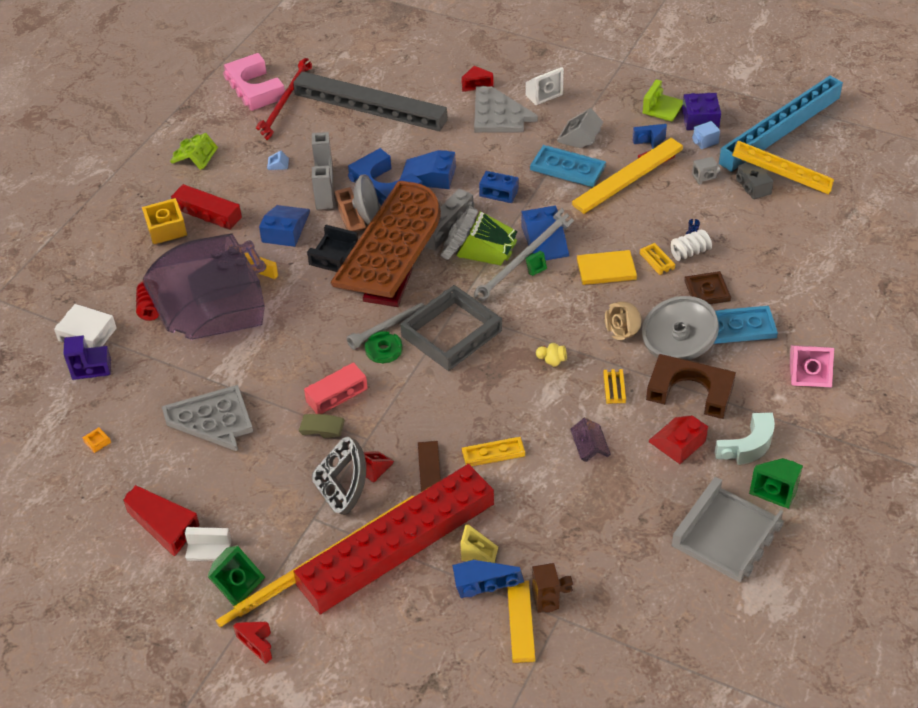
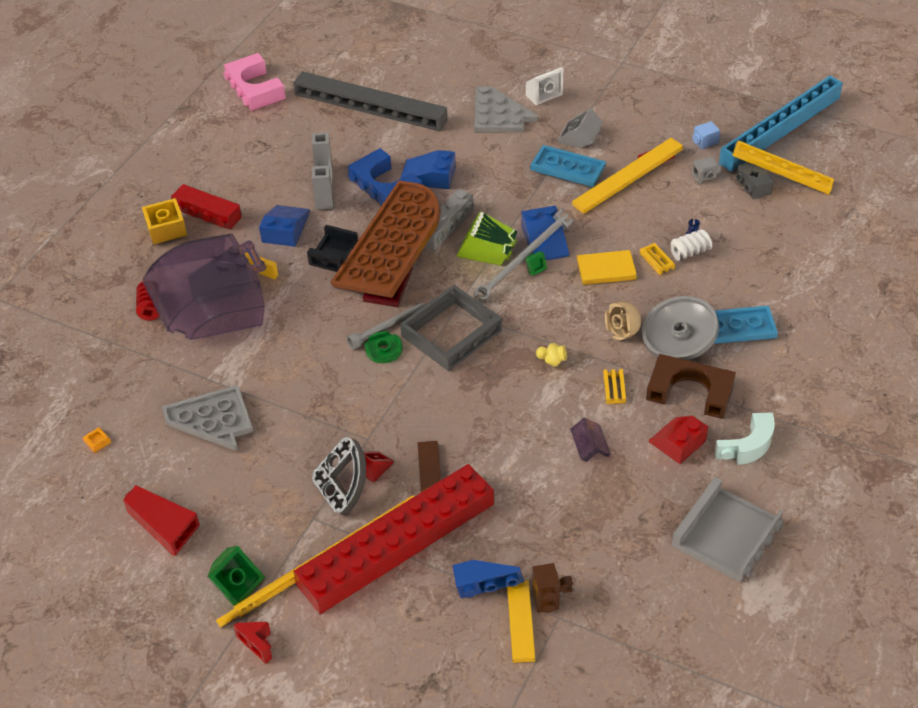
white panel [54,304,117,348] -> none
dark purple brick [63,335,111,380] -> none
lime bracket [170,133,218,170] -> none
white panel [185,527,232,561] -> none
red hinge [256,58,312,140] -> none
light blue slope [267,150,289,170] -> none
olive slope [299,414,345,438] -> none
coral brick [304,362,368,414] -> none
nougat slope [334,187,366,232] -> none
light grey dish [352,174,379,225] -> none
light grey gear [440,206,478,260] -> none
red slope [461,66,494,92] -> none
light yellow slope [461,524,498,563] -> none
yellow tile [462,437,525,466] -> none
blue brick [479,171,519,203] -> none
blue slope [633,124,667,149] -> none
lime bracket [642,79,683,122] -> none
dark purple brick [682,93,721,130] -> none
reddish brown tile [684,271,731,304] -> none
green slope [749,458,803,509] -> none
bright pink slope [790,345,834,387] -> none

